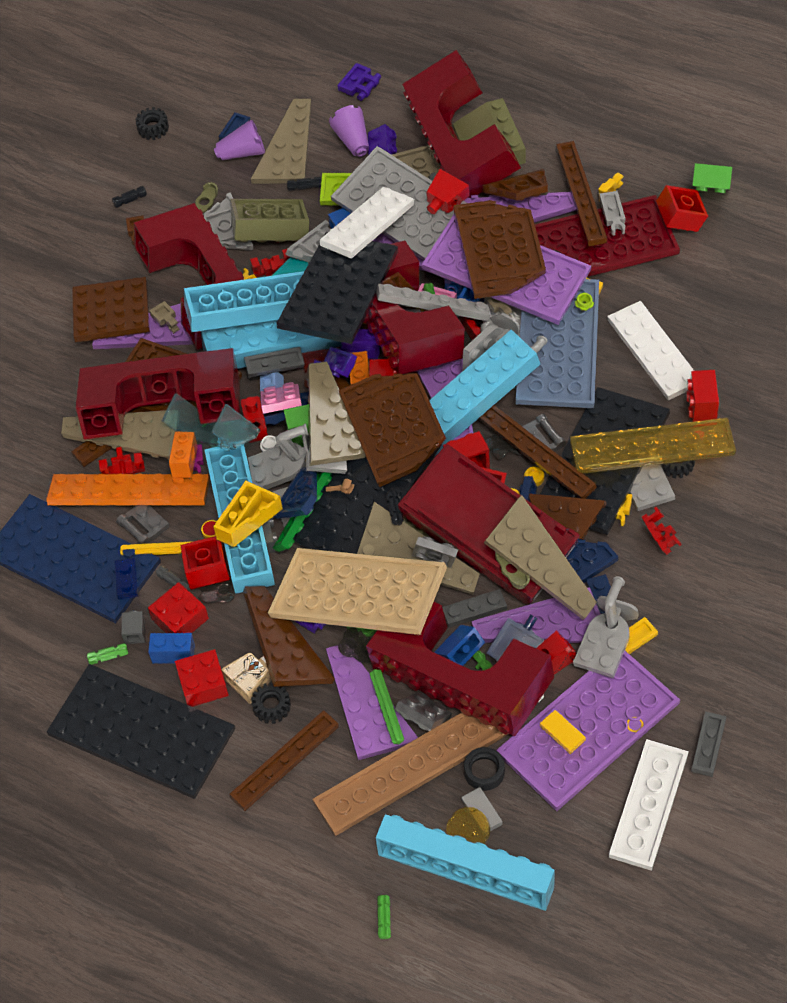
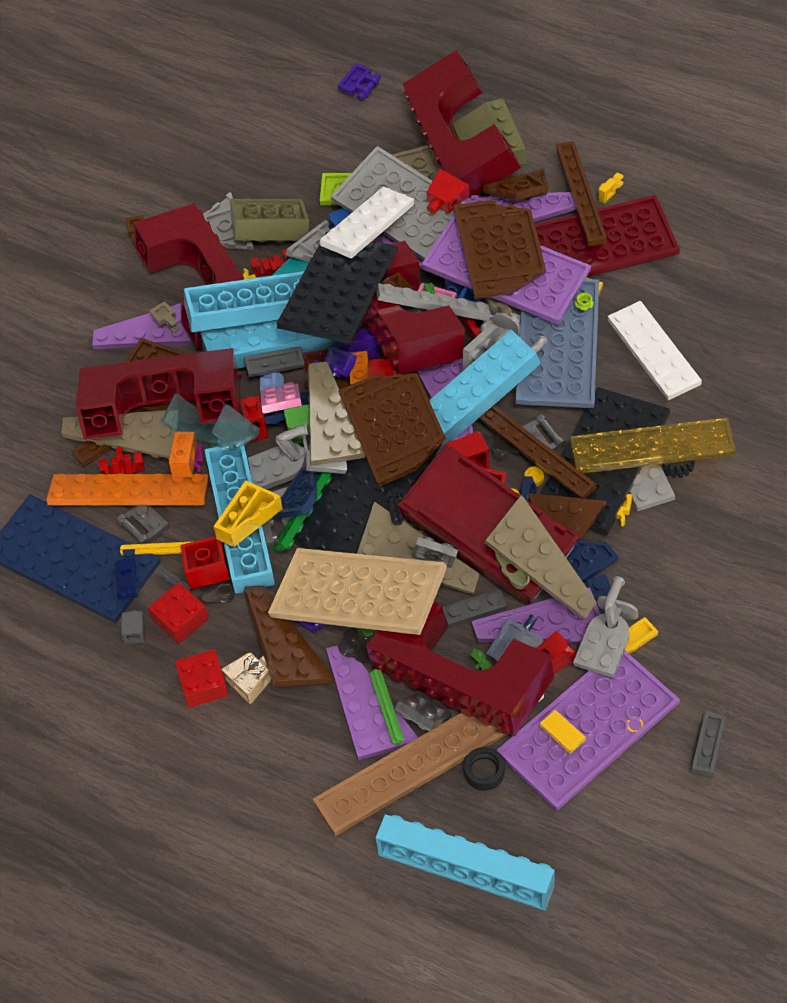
black plate [47,664,236,799] -> none
reddish brown plate [73,277,150,342] -> none
bright green axle [87,643,128,665] -> none
black axle [112,186,147,208] -> none
black tyre [135,107,169,140] -> none
blue brick [149,633,195,664] -> none
olive piece [195,182,218,214] -> none
red tile [201,520,217,539] -> none
medium lavender cone [214,120,265,160] -> none
dark blue tile [218,112,250,141] -> none
reddish brown plate [229,710,339,811] -> none
dark tan wing [251,99,311,184] -> none
black tyre [251,682,291,724] -> none
white plate [260,435,279,452] -> none
black axle [287,177,322,191] -> none
medium nougat hand [326,479,355,494] -> none
medium lavender cone [329,105,369,157] -> none
dark purple bracket [368,124,397,155] -> none
bright green axle [378,895,391,939] -> none
blue brick [434,625,485,666] -> none
clear yellow tile [446,807,491,844] -> none
light grey tile [461,787,503,835] -> none
light grey plate [599,191,625,236] -> none
white plate [609,739,689,871] -> none
red piece [642,507,682,555] -> none
red brick [656,185,708,232] -> none
red brick [686,370,719,426] -> none
bright green brick [693,163,732,193] -> none

